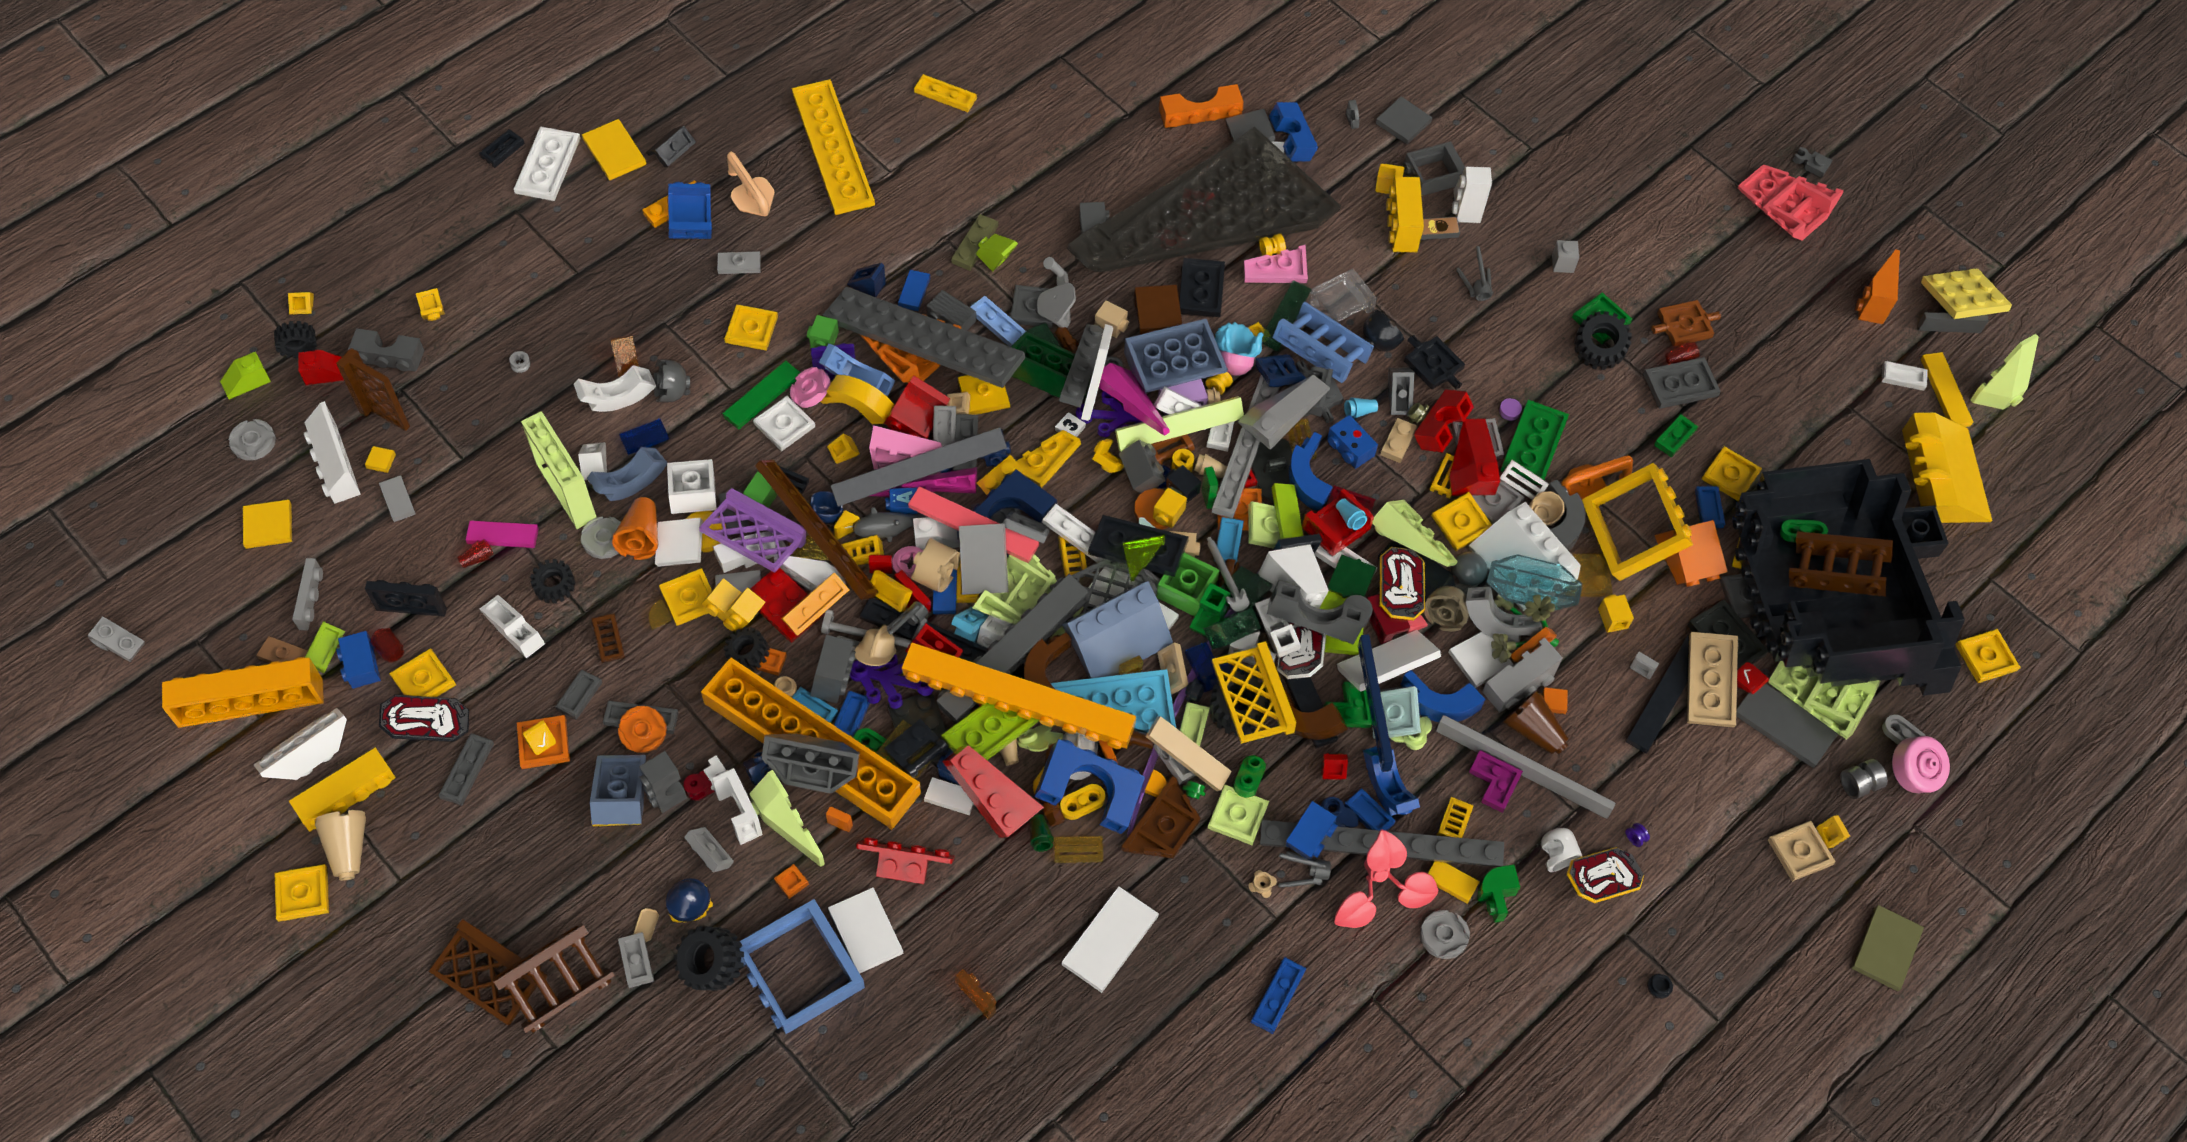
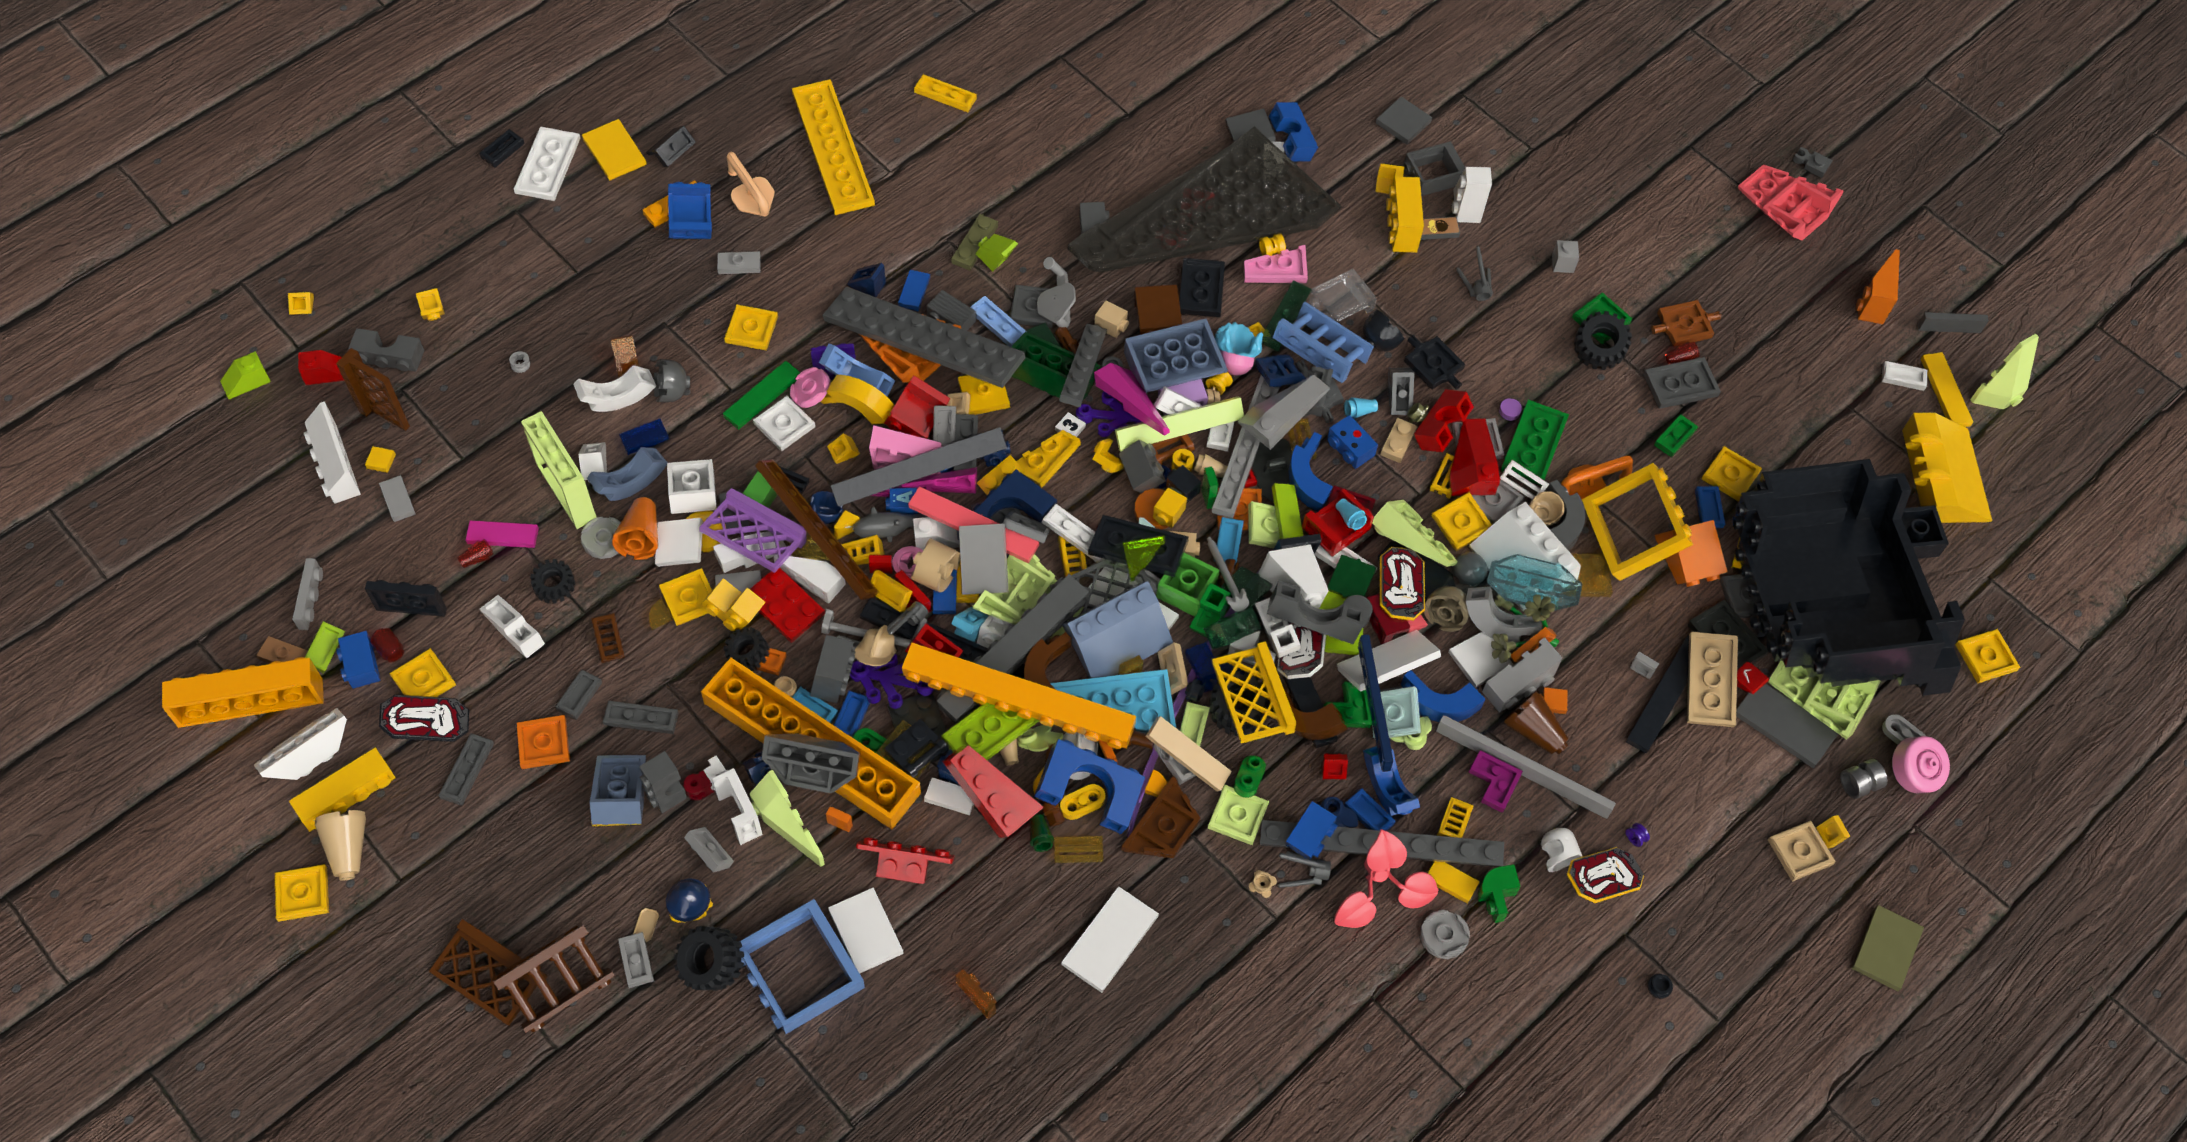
light grey plate [88,616,145,662] -> none
light grey tile [229,419,276,460] -> none
yellow tile [243,500,292,549] -> none
black tyre [274,321,317,358] -> none
yellow slope [523,720,556,755] -> none
orange tile [618,706,667,753] -> none
orange tile [774,864,809,899] -> none
light orange plate [781,573,849,636] -> none
bright green brick [807,315,839,348] -> none
white tile [1081,324,1113,421] -> none
orange arch [1159,84,1244,128] -> none
green plate [1182,781,1206,800] -> none
blue tile [1251,957,1306,1034] -> none
dark grey tile [1345,100,1359,129] -> none
yellow brick [1598,595,1634,633] -> none
green plate [1780,519,1828,543] -> none
reddish brown fence [1789,531,1893,596] -> none
light yellow plate [1921,269,2012,319] -> none

